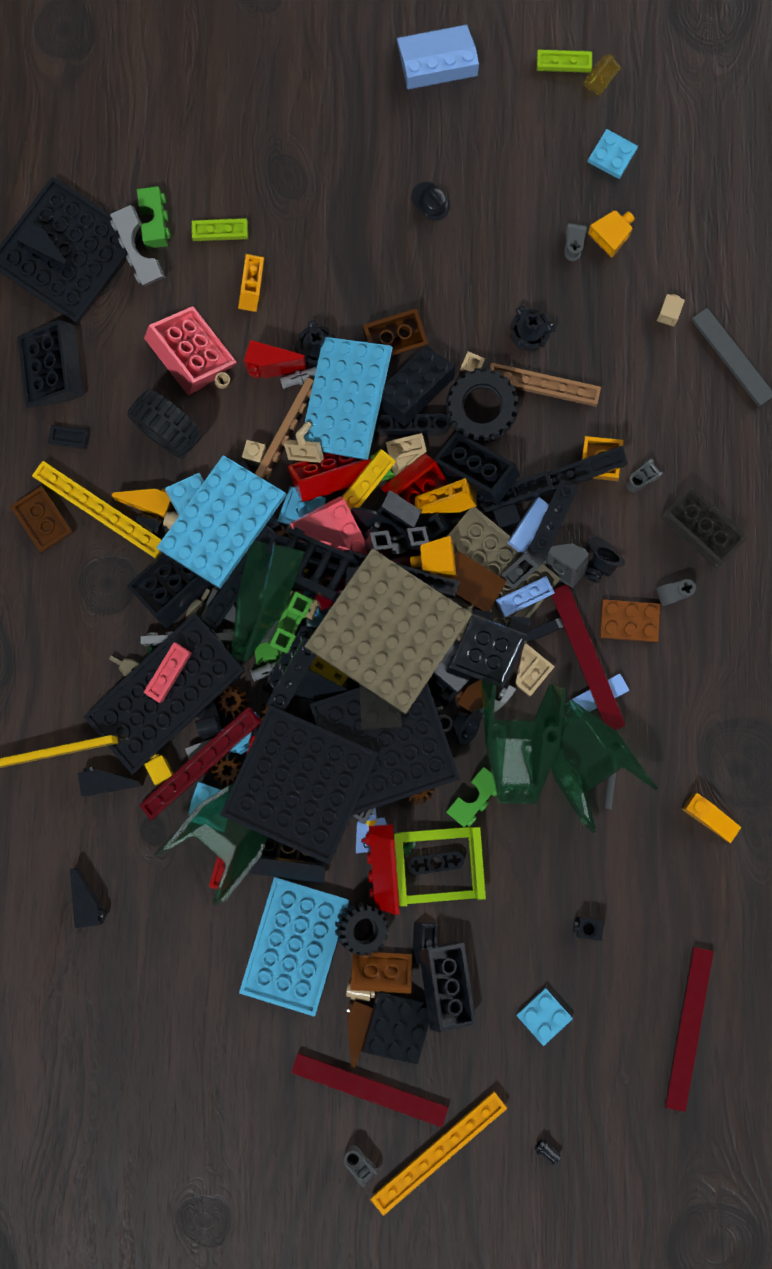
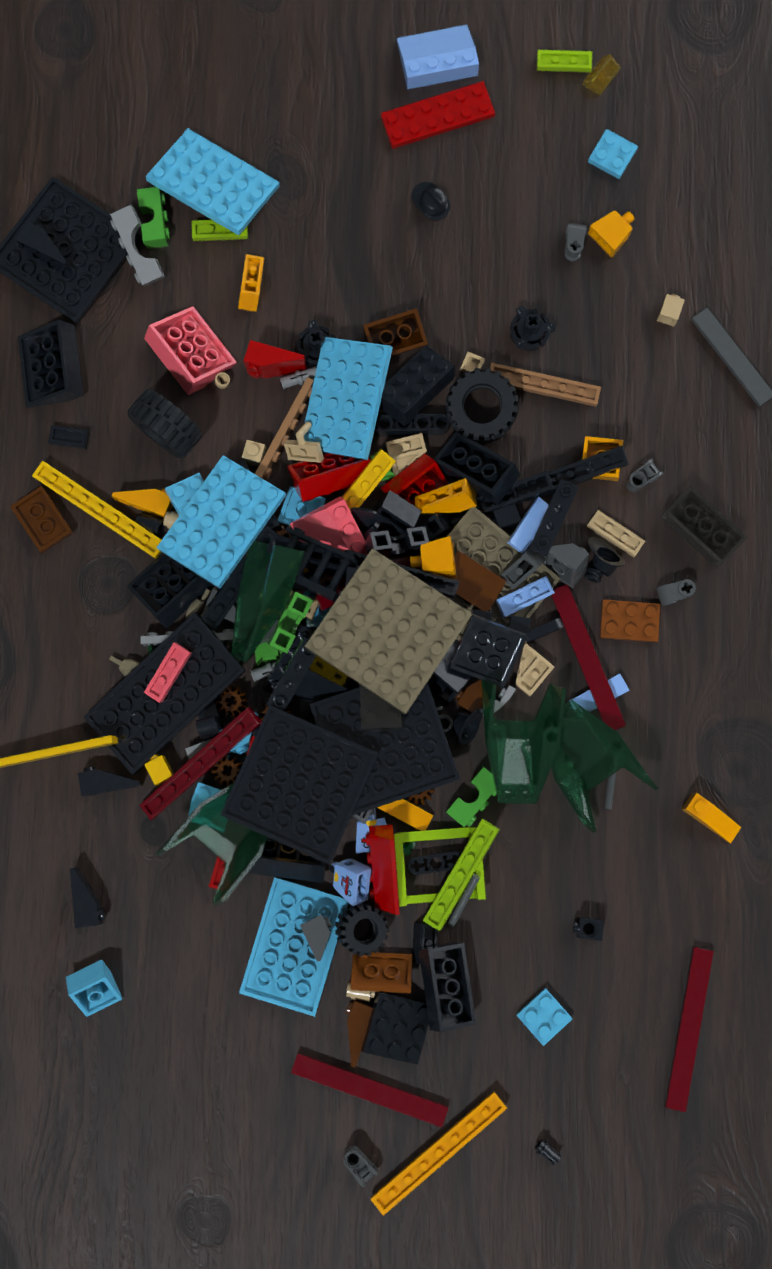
none -> medium azure slope [66,960,122,1017]
none -> medium azure plate [146,129,279,236]
none -> dark grey slope [300,913,333,962]
none -> light blue torso [329,858,371,906]
none -> light orange slope [377,799,433,831]
none -> red plate [381,81,495,149]
none -> lime tile [423,819,500,931]
none -> dark grey bar [448,874,480,927]
none -> tan tile [587,510,645,557]

